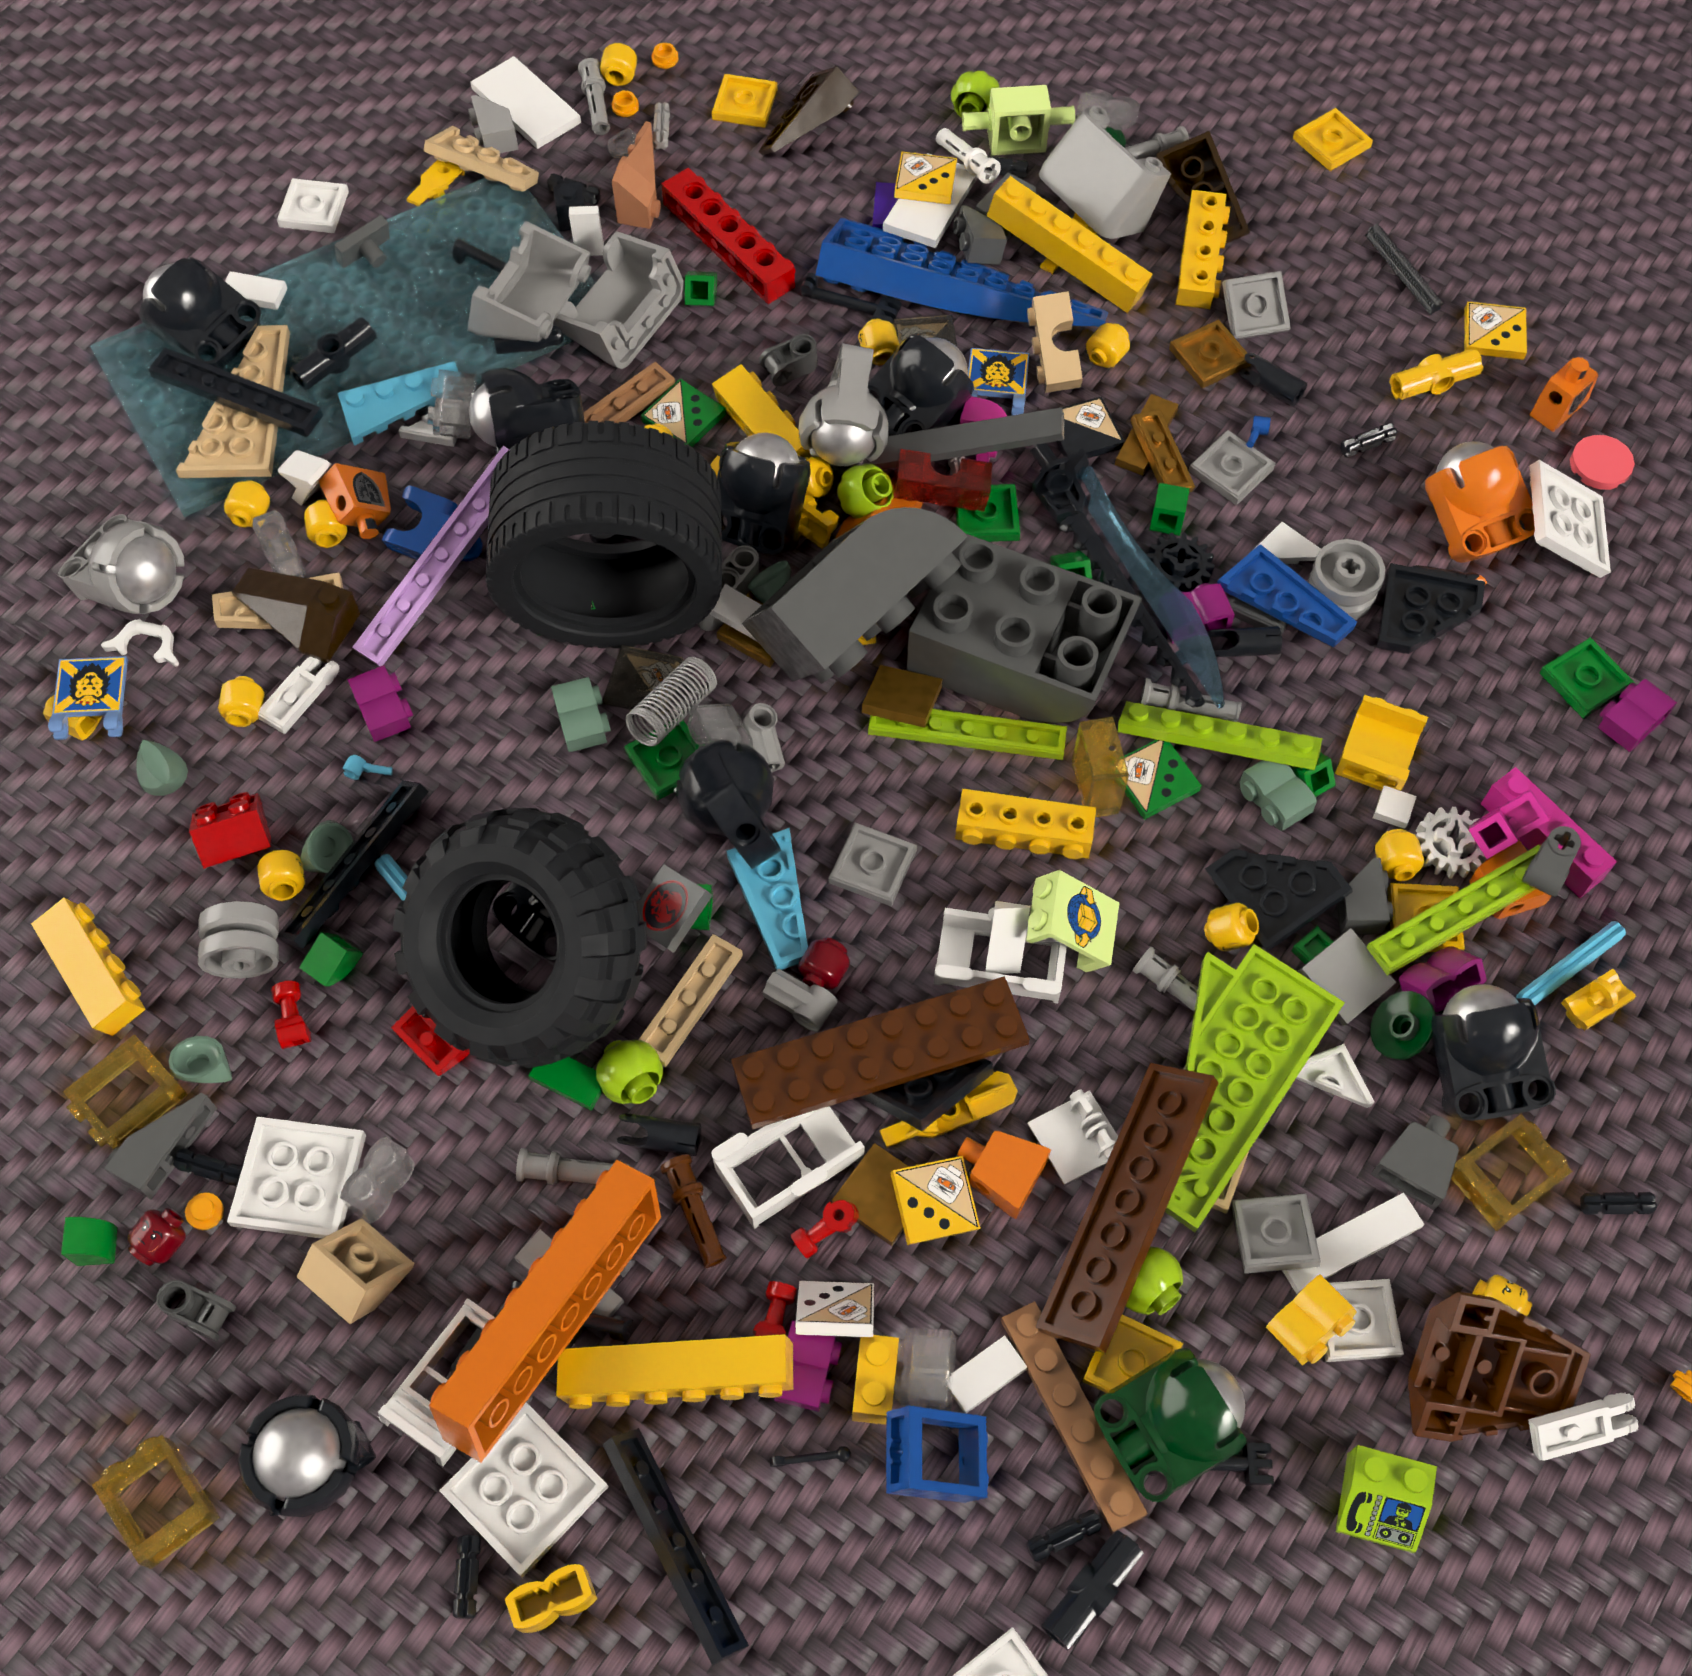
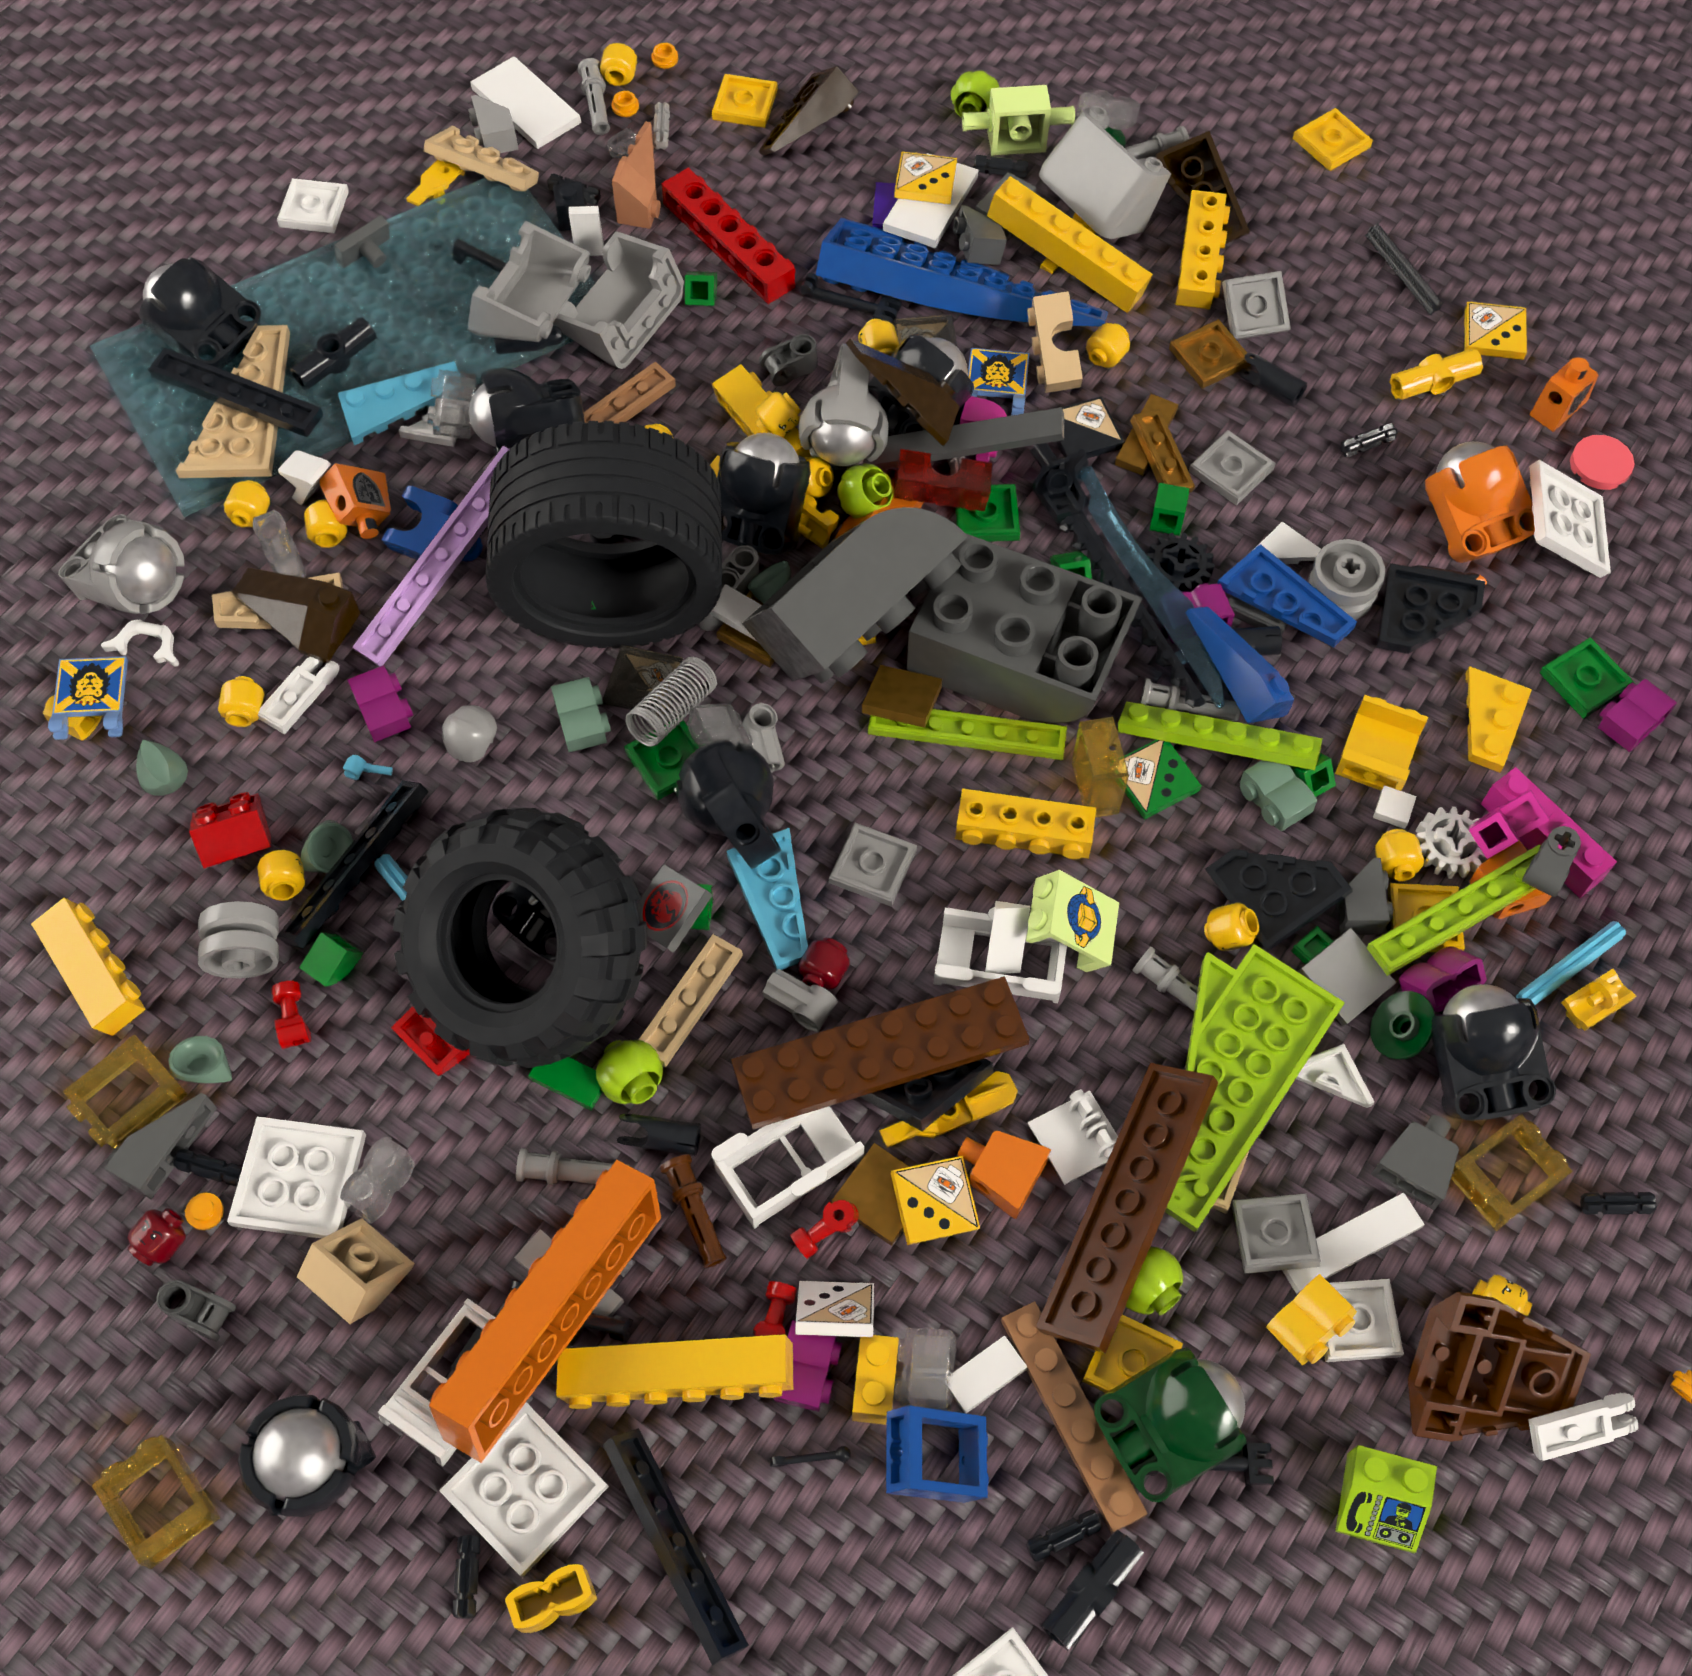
green brick [61,1217,118,1266] -> none
white tile [225,271,287,310] -> none
tile [641,379,726,447] -> none
white pin [936,128,1001,184] -> none
blue hand [1246,416,1271,448] -> none
none -> light grey hair [442,705,497,762]
none -> yellow head [755,392,802,437]
none -> dark brown wedge [846,339,959,446]
none -> blue wedge [1185,606,1294,724]
none -> yellow wing [1466,666,1532,773]

